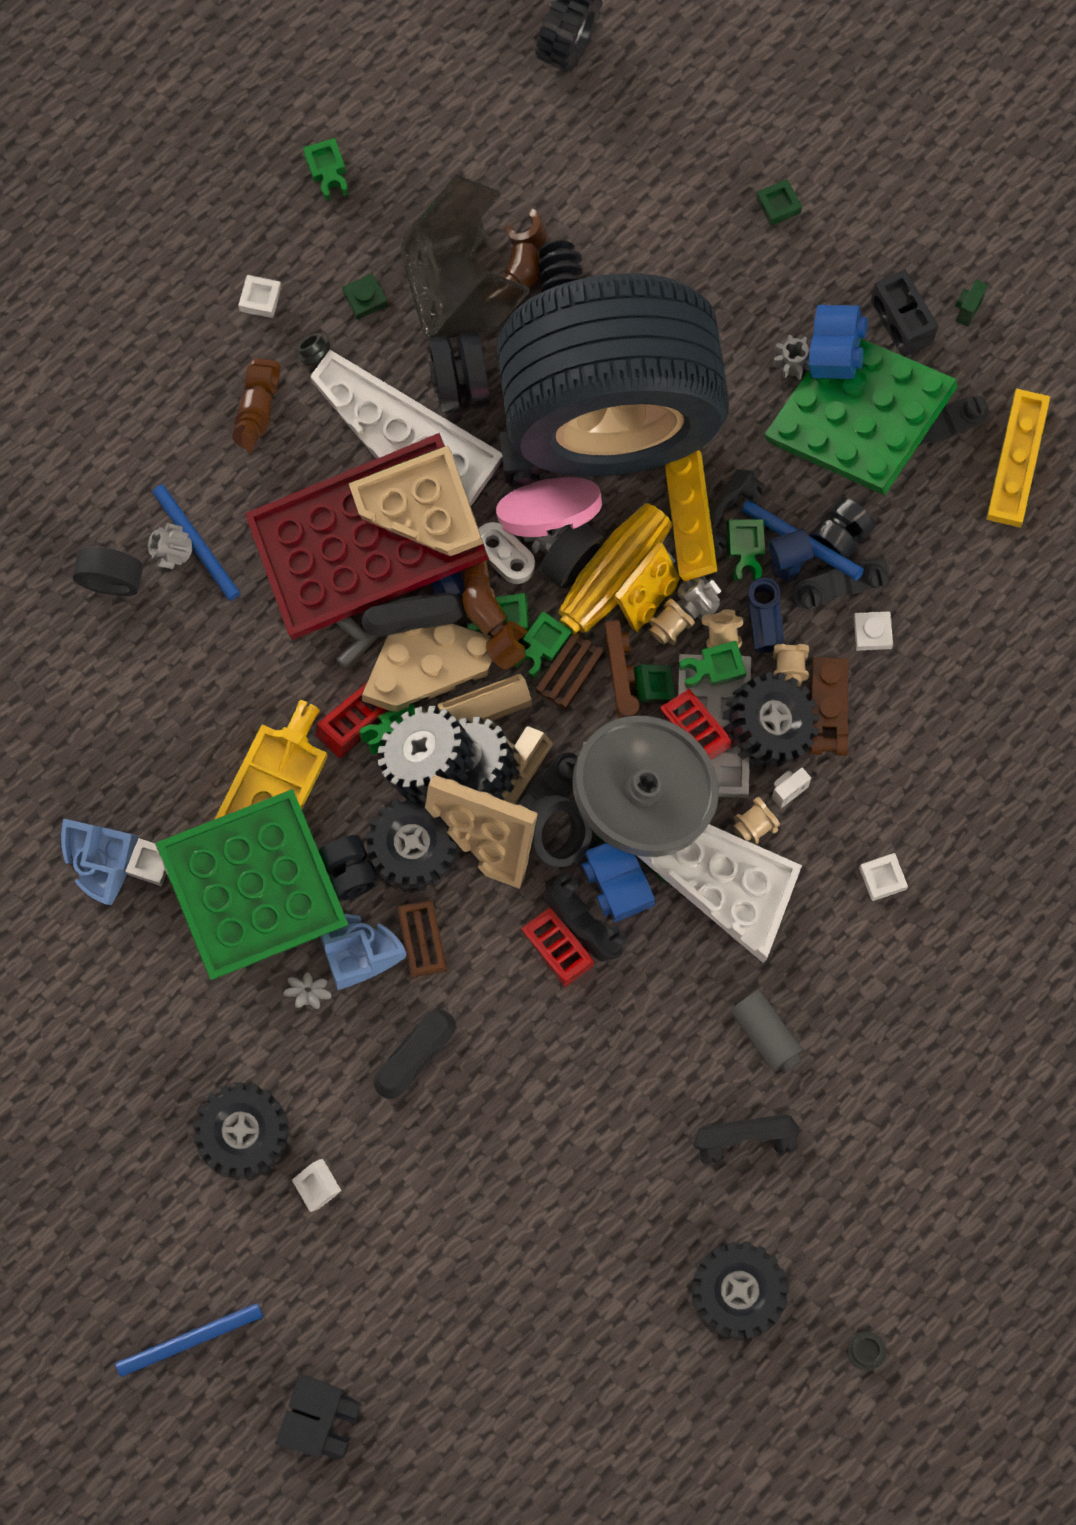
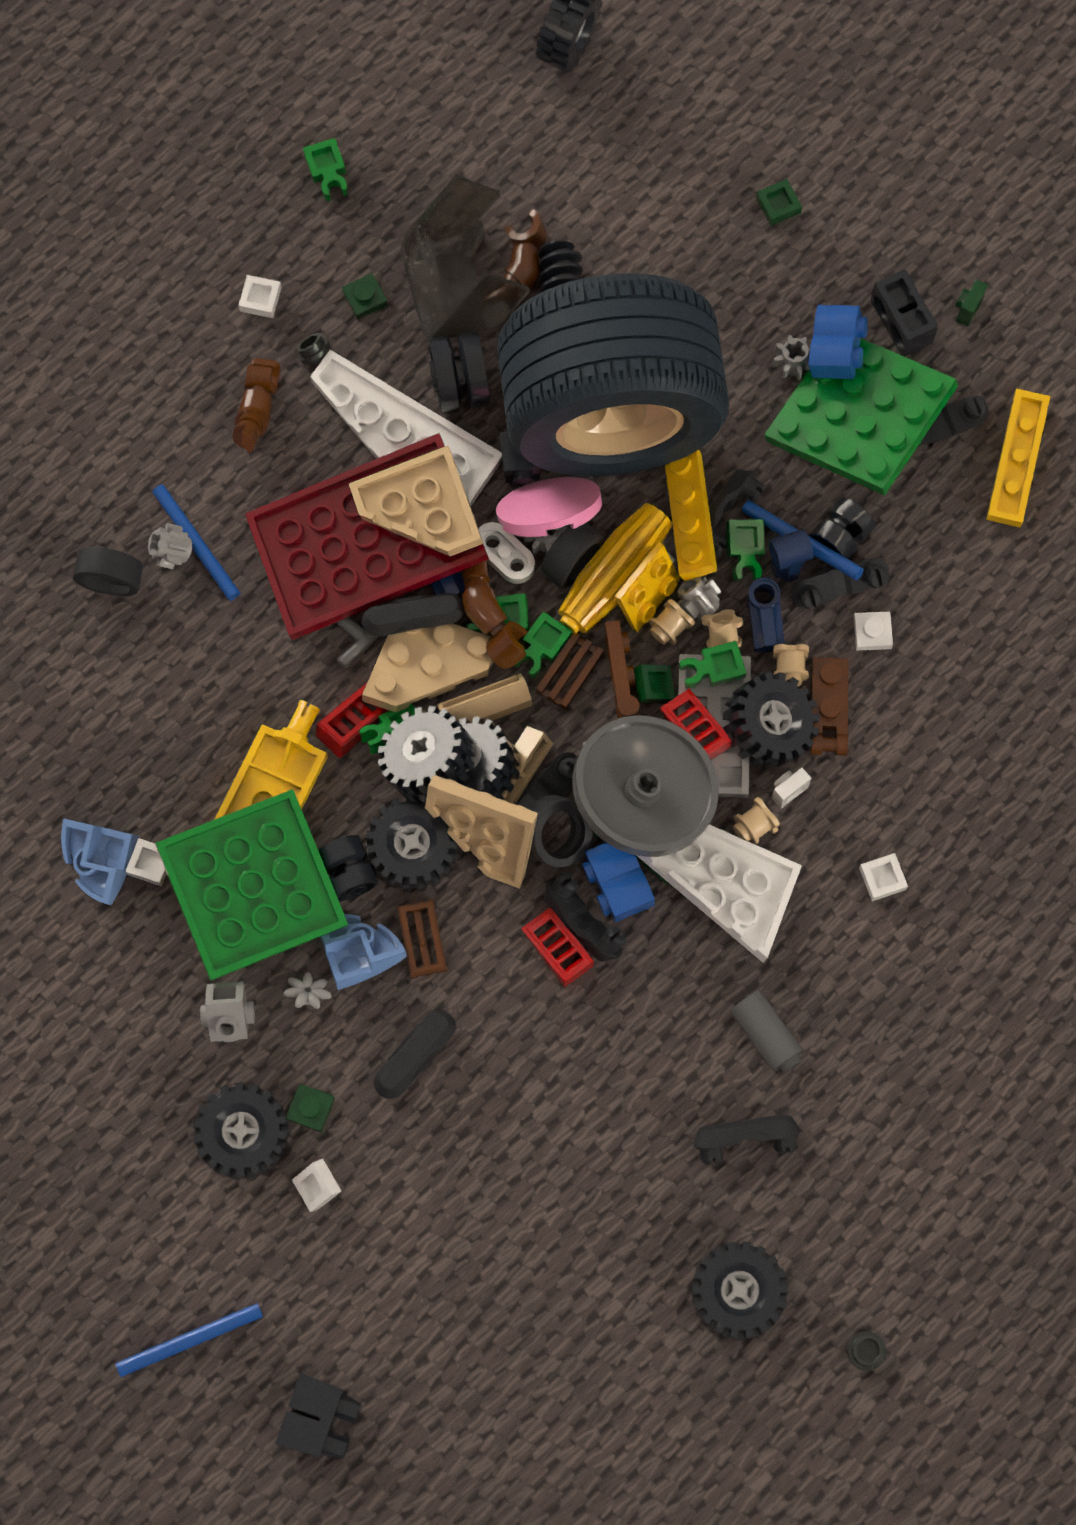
none -> light grey brick [200,981,255,1042]
none -> dark green plate [287,1084,335,1133]

